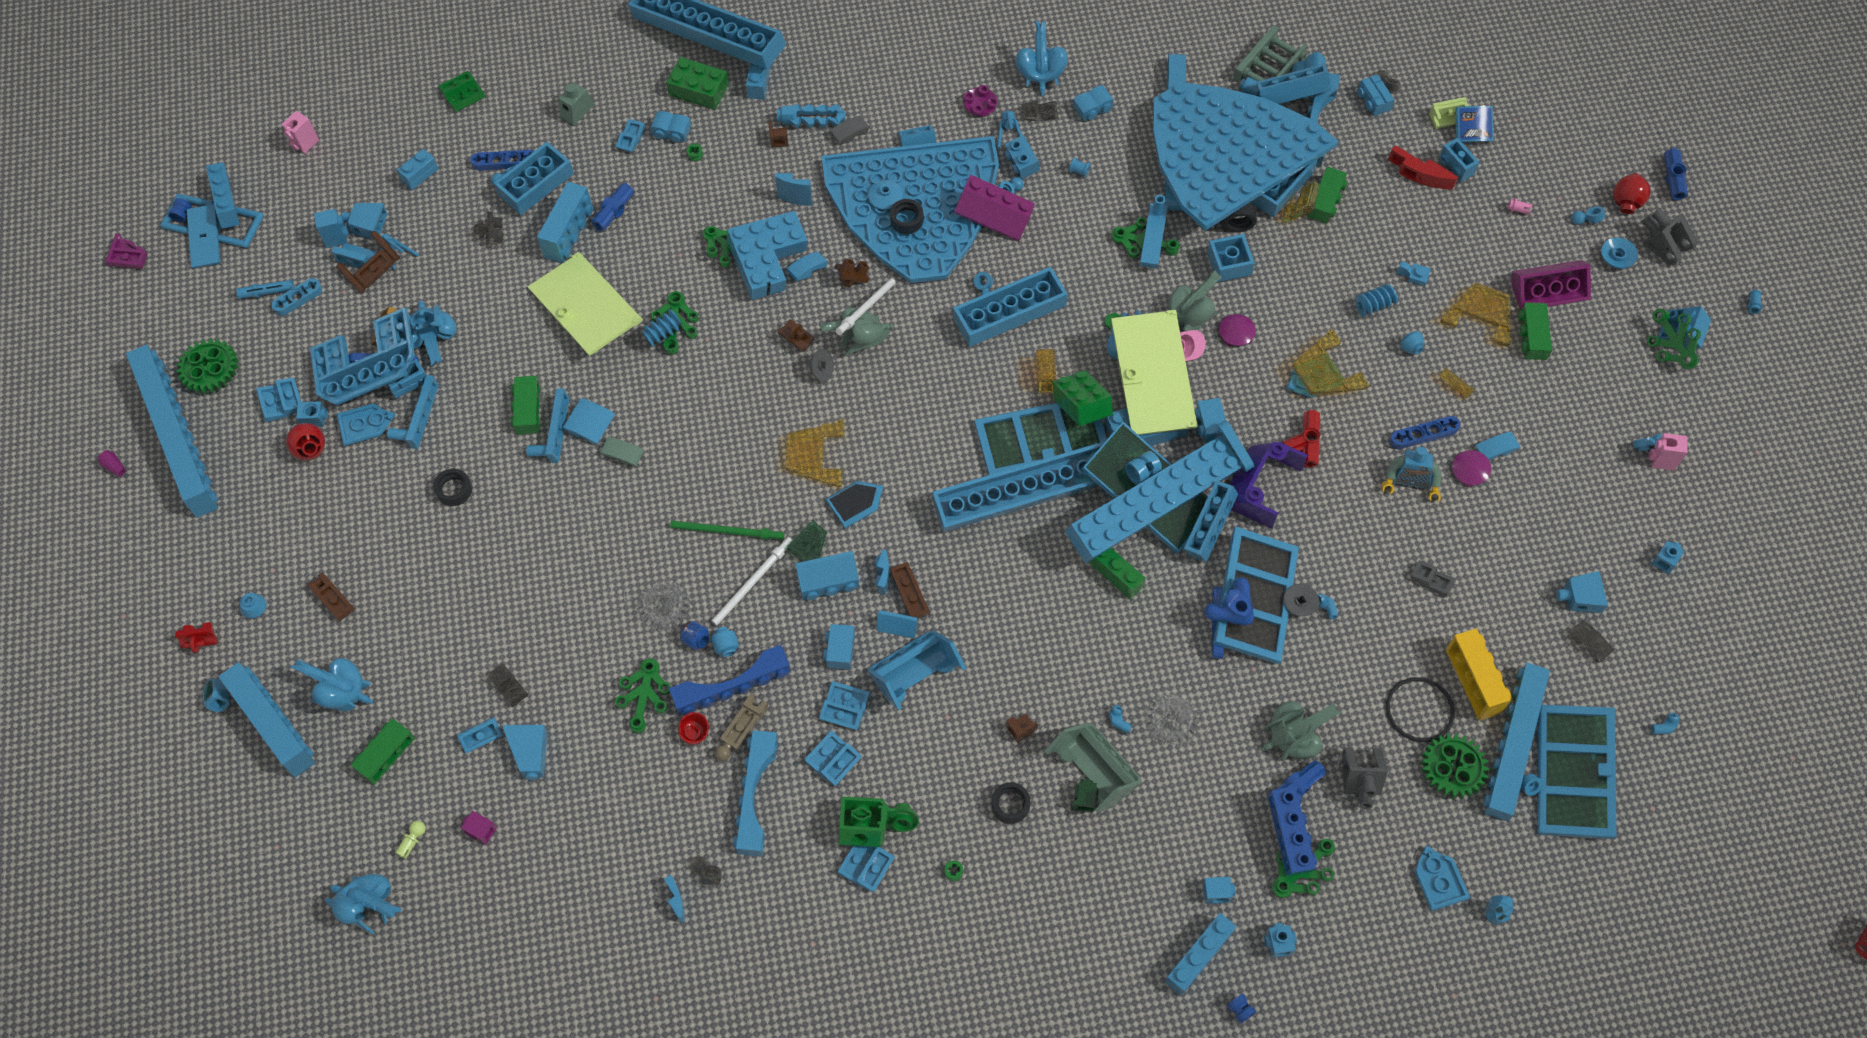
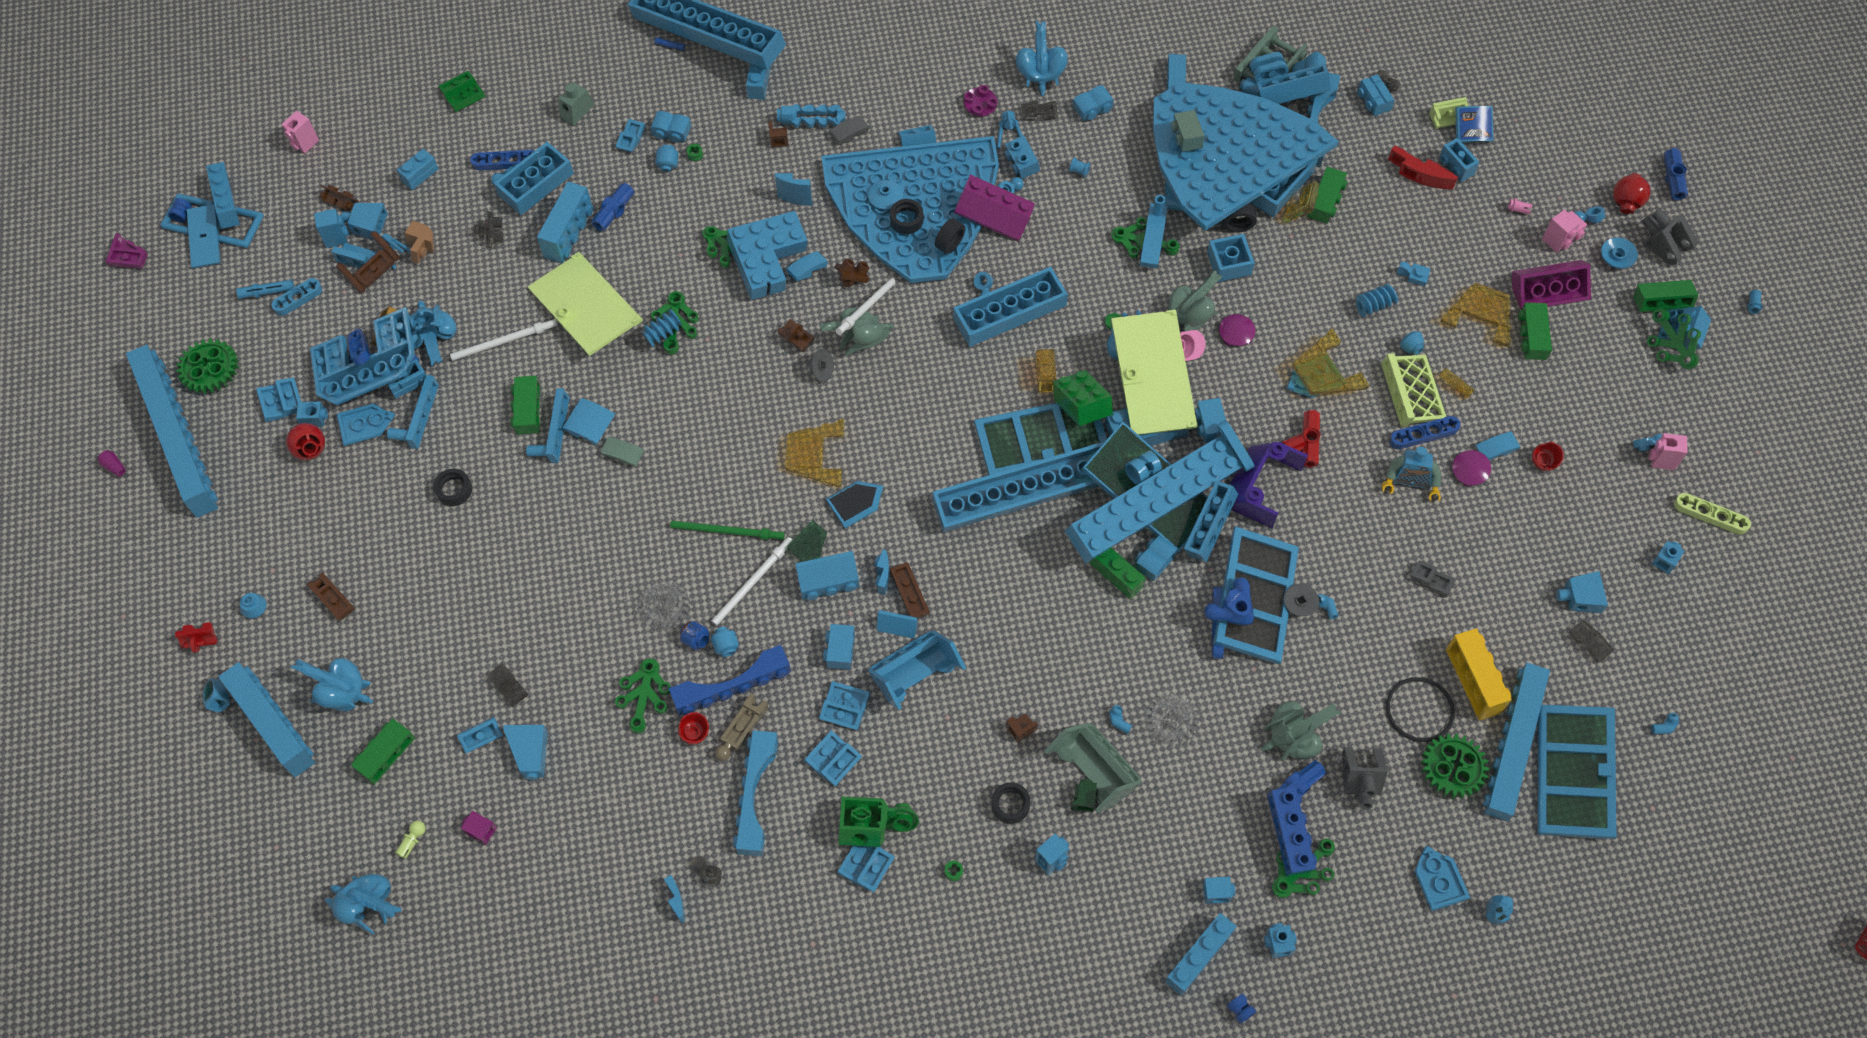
green brick [666,57,729,110] -> none
dark azure tile [1520,774,1542,796] -> none
none -> reddish brown hinge [319,185,359,211]
none -> blue beam [347,329,370,365]
none -> medium nougat brick [405,220,435,264]
none -> white bar [450,319,558,361]
none -> blue wheel [655,37,685,51]
none -> dark azure head [655,145,679,172]
none -> black tyre [934,218,966,254]
none -> dark azure brick [1035,833,1069,876]
none -> dark azure brick [1135,535,1178,581]
none -> sand green brick [1171,110,1204,152]
none -> dark azure brick [1249,52,1289,82]
none -> yellowish green fence [1381,353,1446,427]
none -> red hair [1532,441,1564,471]
none -> bright pink brick [1542,209,1587,253]
none -> green brick [1633,280,1699,312]
none -> yellowish green beam [1674,493,1751,535]

